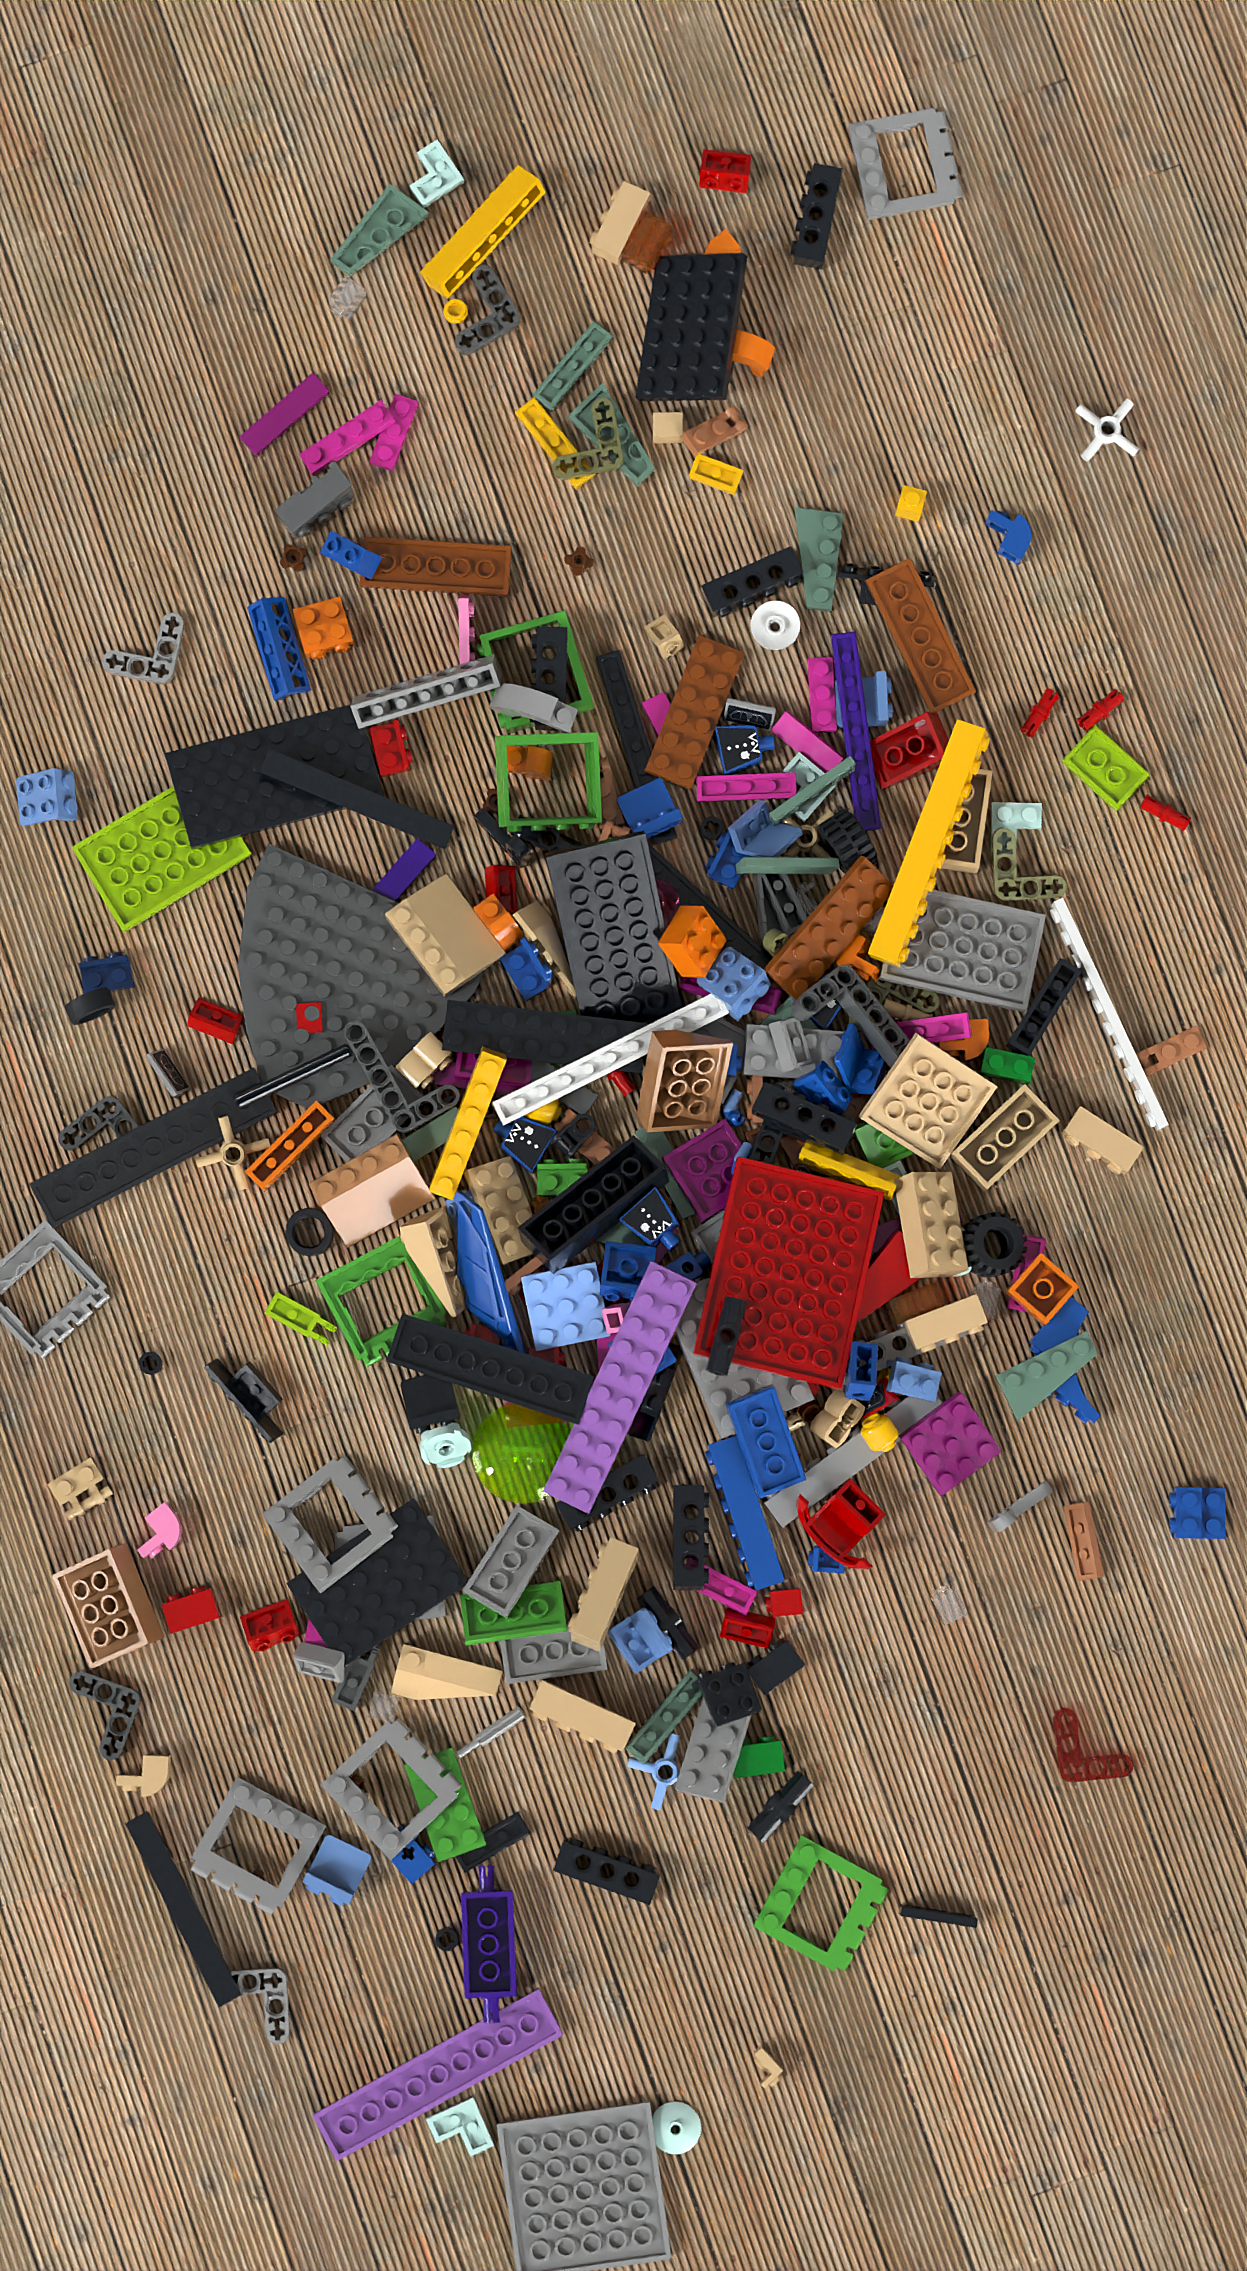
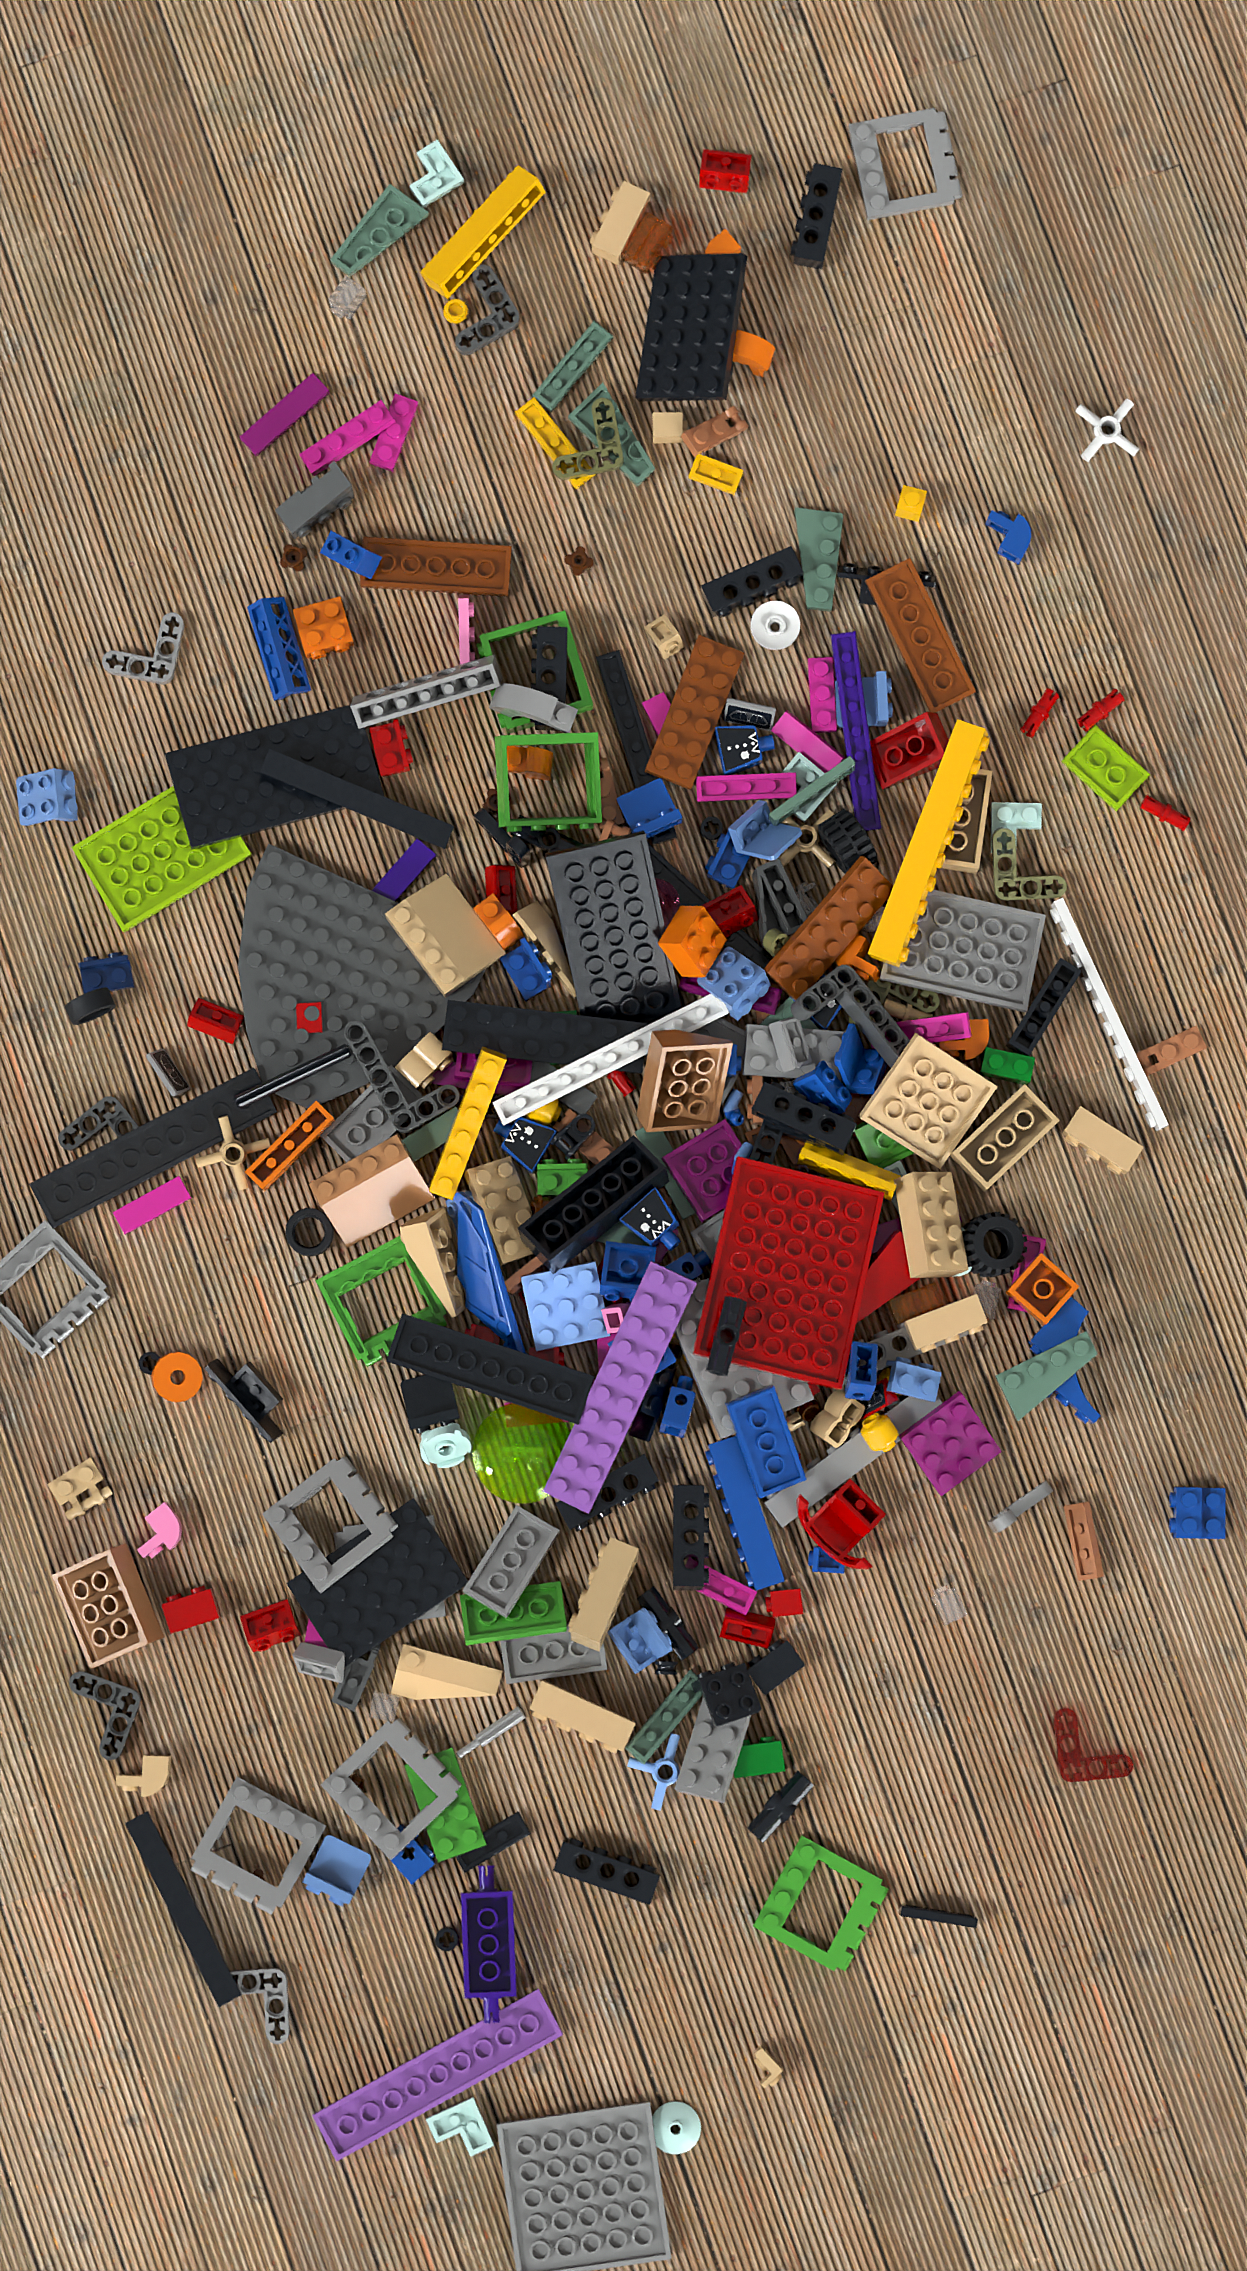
lime hinge [264,1291,338,1346] -> none
sand green tile [736,857,840,874] -> none
none -> dark pink tile [113,1176,191,1235]
none -> orange tile [151,1351,203,1403]
none -> black bush [654,1661,678,1675]
none -> blue torso [659,1376,696,1438]
none -> red bracket [701,885,758,938]

